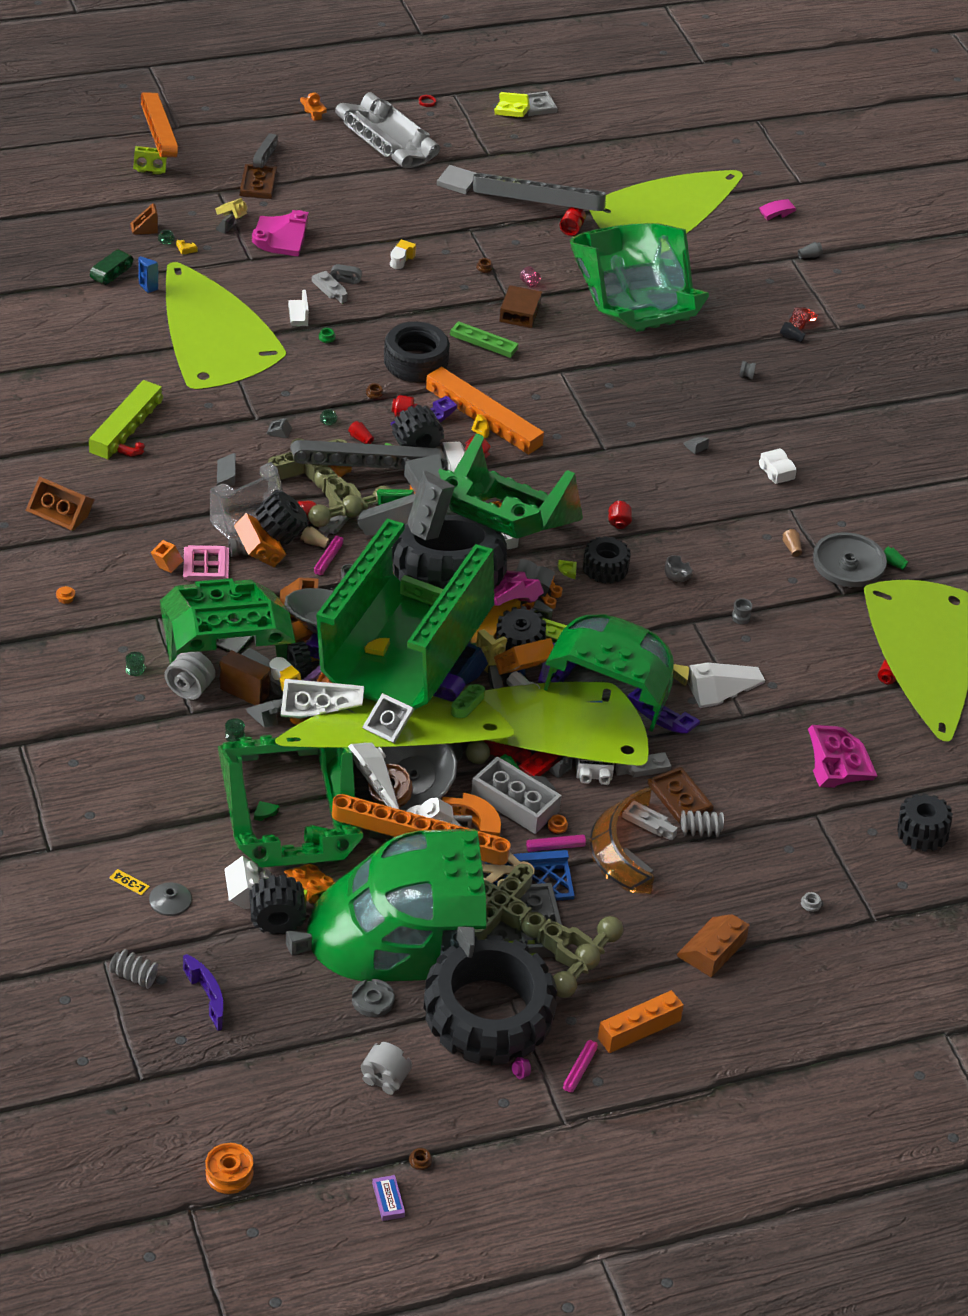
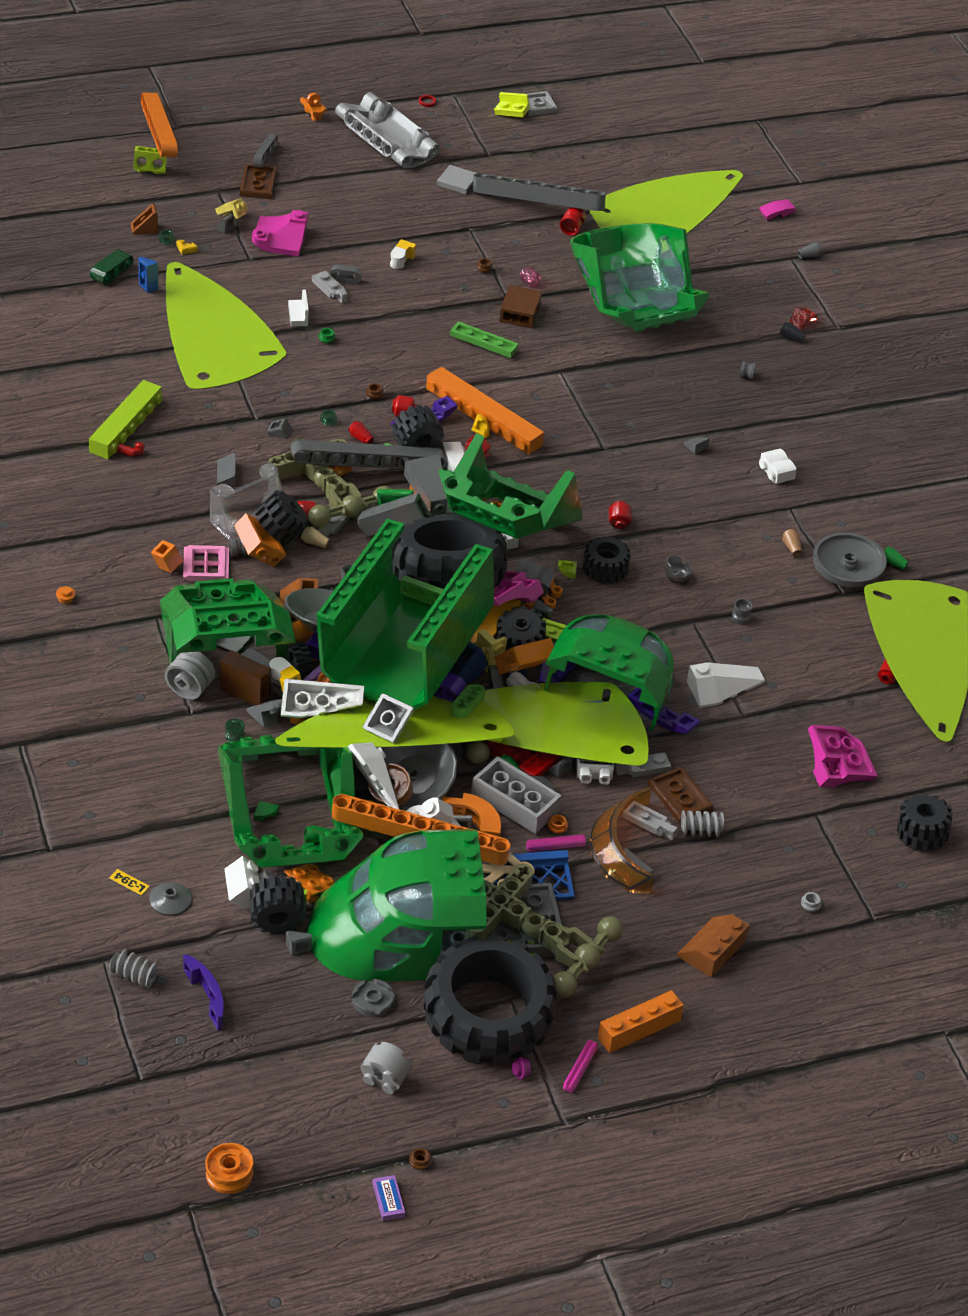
dark orange slope [25,476,95,531] -> none
clear green wheel [125,652,145,676] -> none
dark pink axle [314,536,344,575] -> none
yellow tile [365,638,390,656] -> none
black tyre [384,321,450,383] -> none
dark grey slope [407,470,455,540] -> none
dark grey slope [456,927,475,958] -> none
light yellow slope [673,664,689,686] -> none

